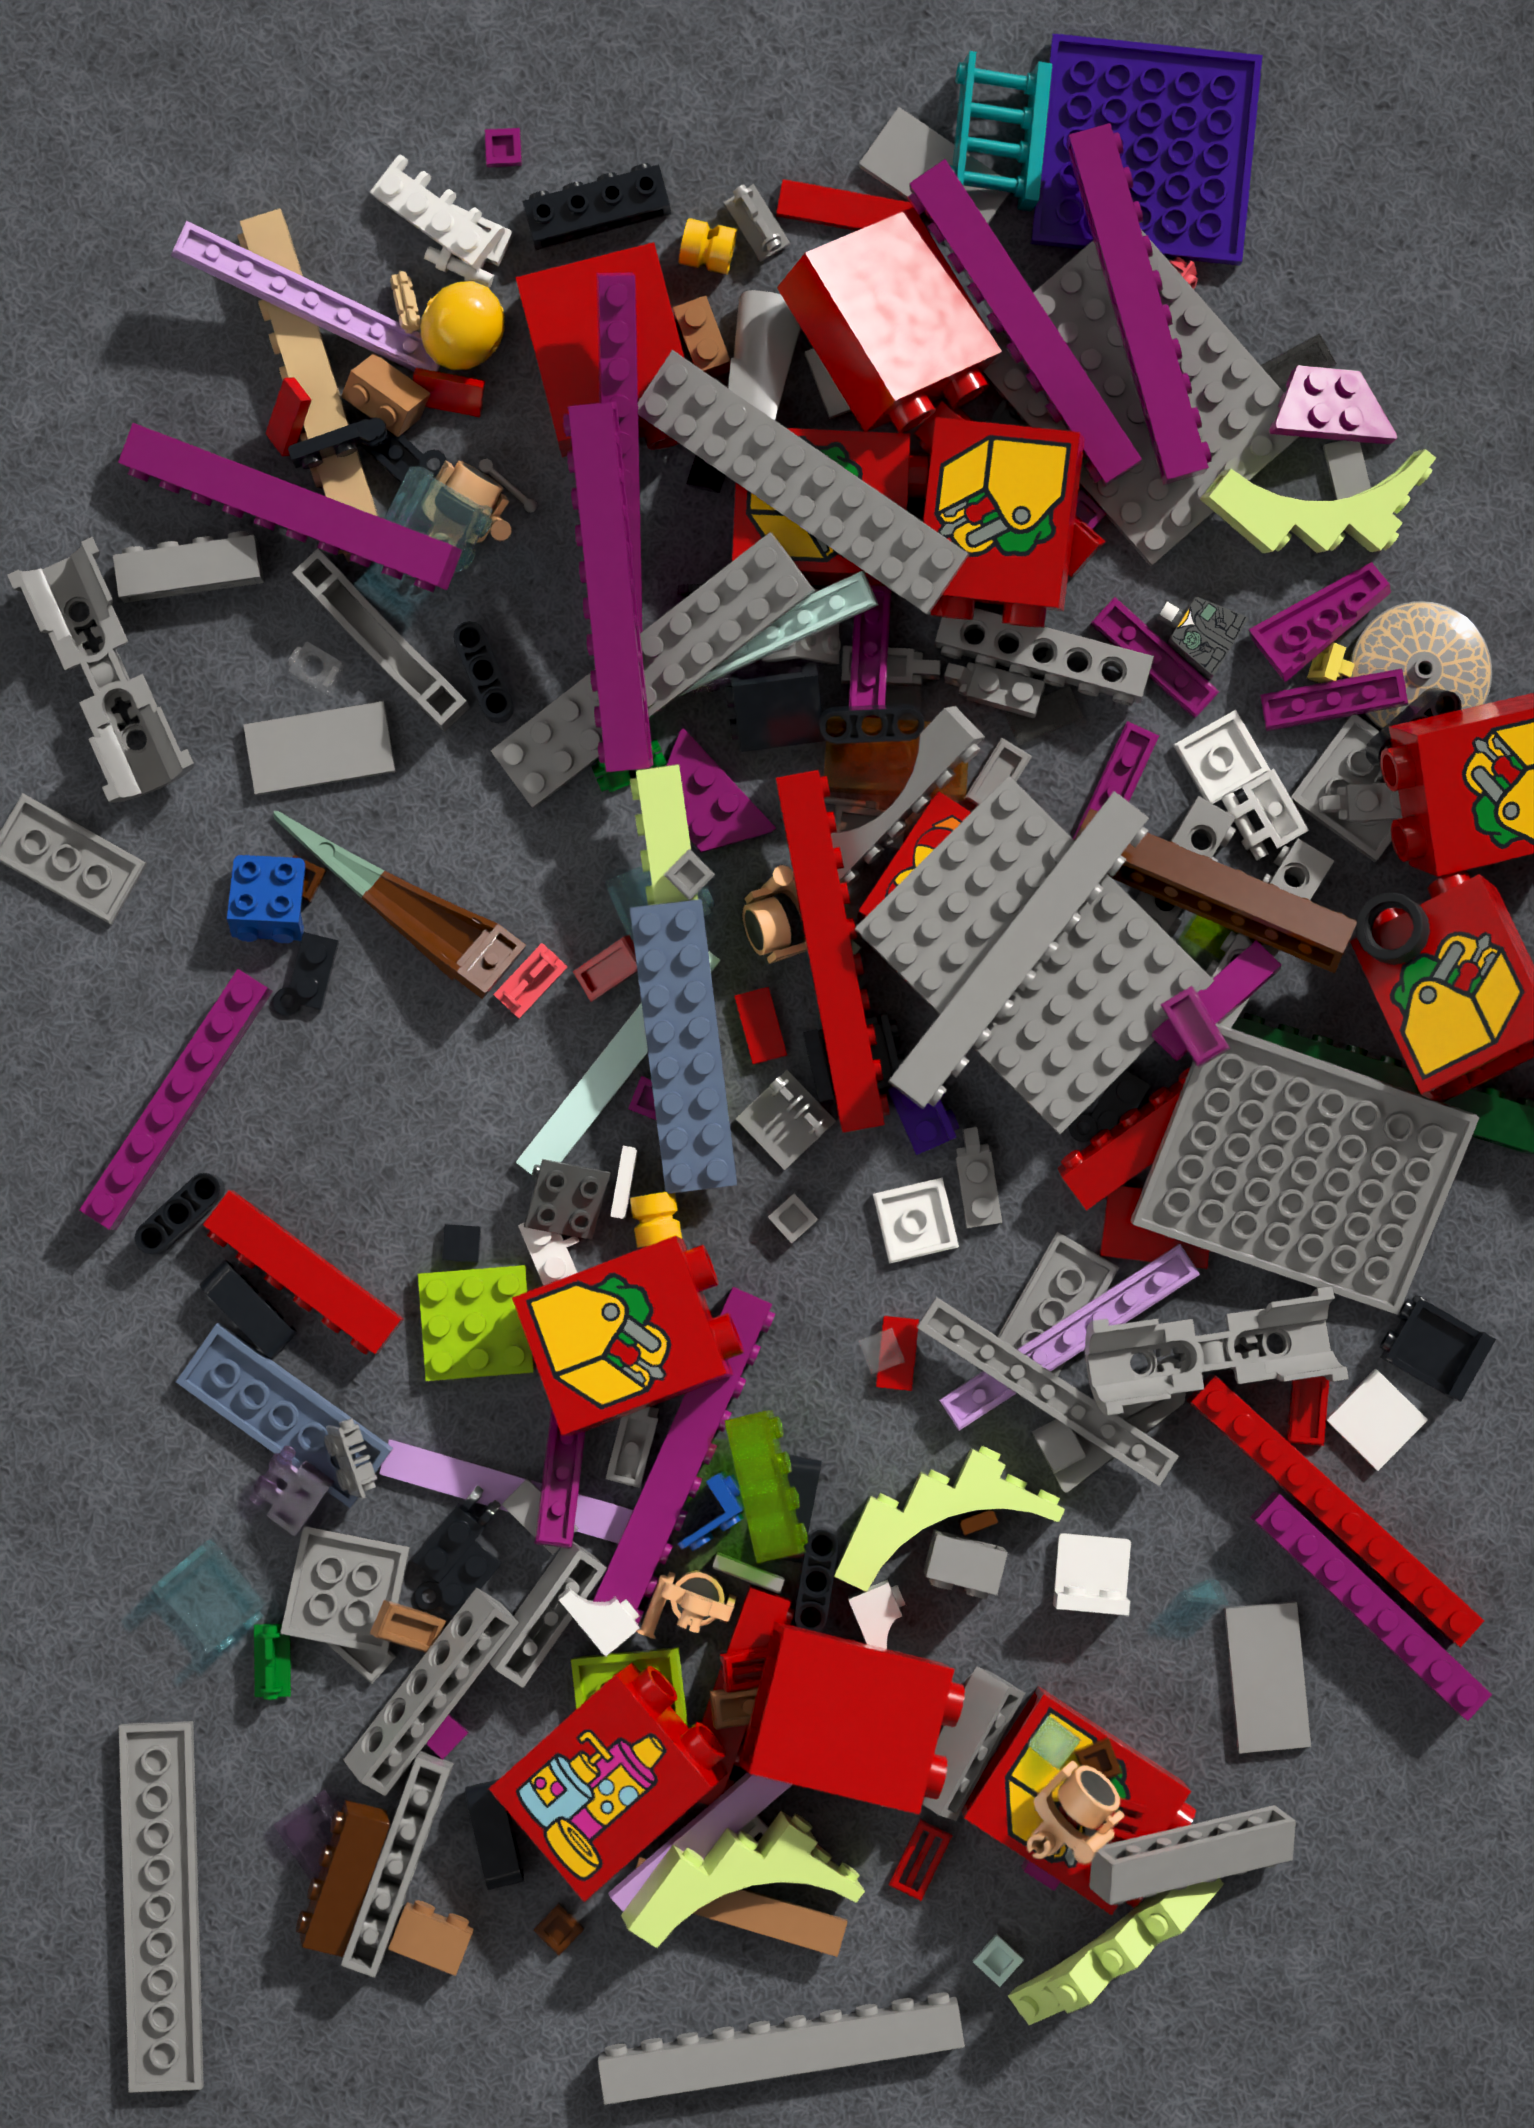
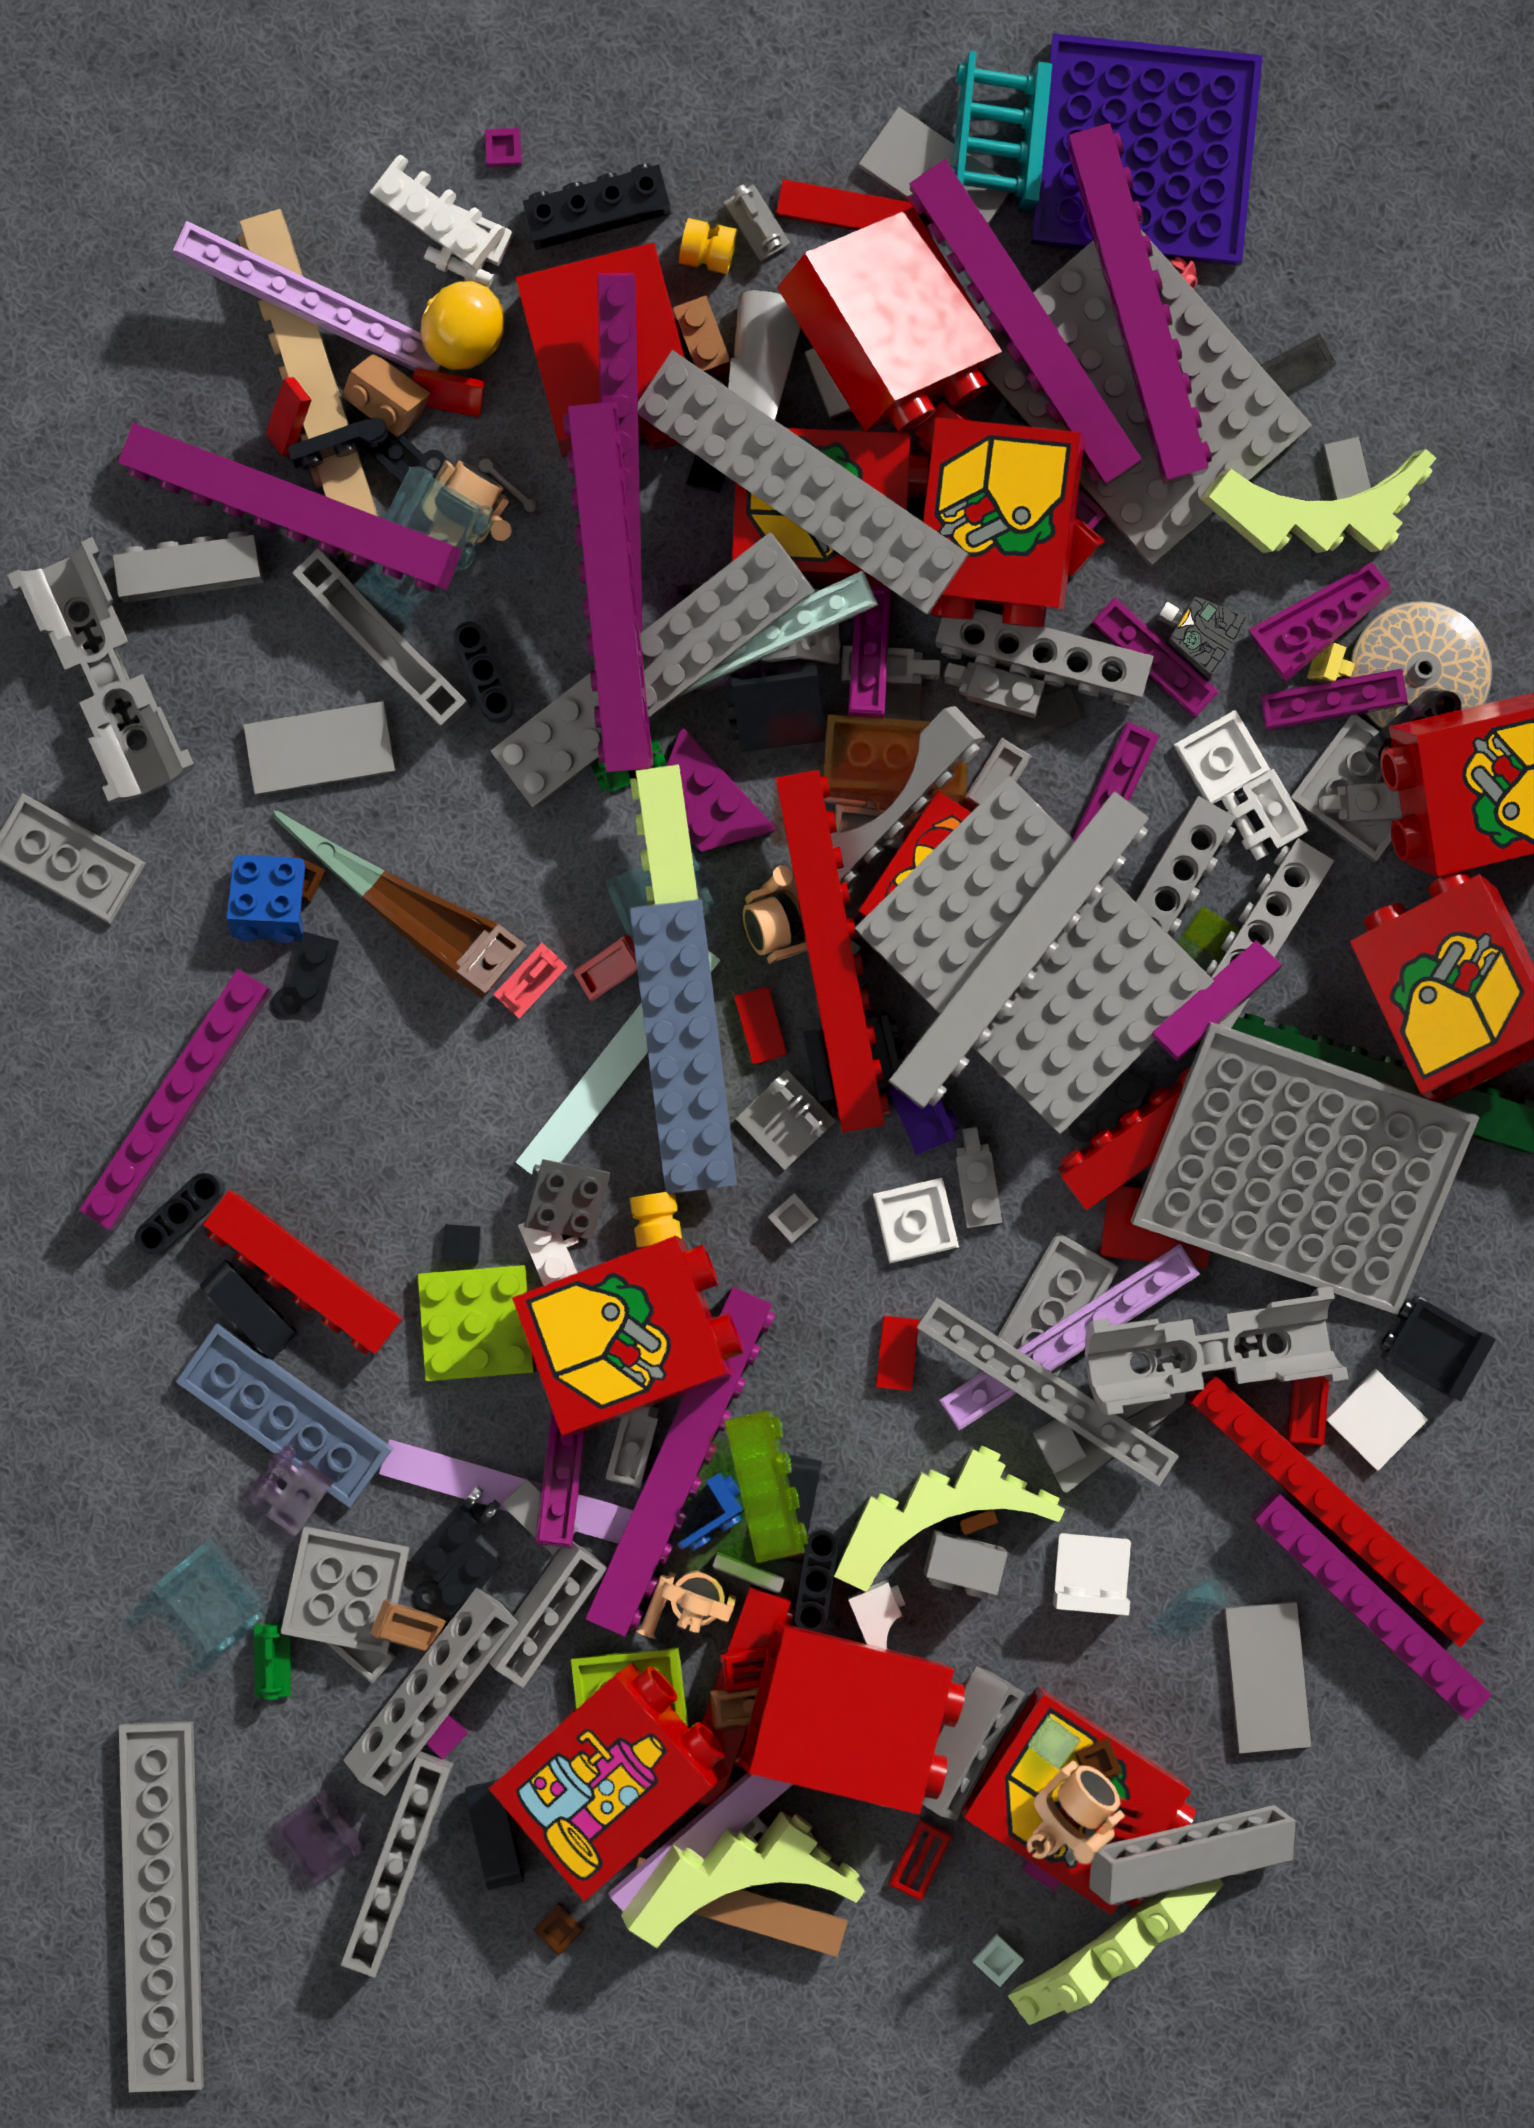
clear brick [288,641,347,698] -> none
reddish brown brick [296,1800,390,1957] -> none
light grey hinge [324,1418,377,1498] -> none
medium nougat brick [388,1900,474,1976] -> none
tan axle [390,271,421,334] -> none
white arch [558,1587,639,1657] -> none
light grey brick [598,1993,965,2105] -> none
white tile [610,1146,638,1219] -> none
magenta tile [628,1076,656,1120] -> none
light grey tile [664,849,715,900] -> none
black beam [819,704,925,744] -> none
clear tile [858,1328,905,1374] -> none
reddish brown brick [1074,808,1357,973] -> none
magenta tile [1160,986,1230,1068] -> none
wing [1269,365,1397,445] -> none
black tyre [1355,892,1430,965] -> none

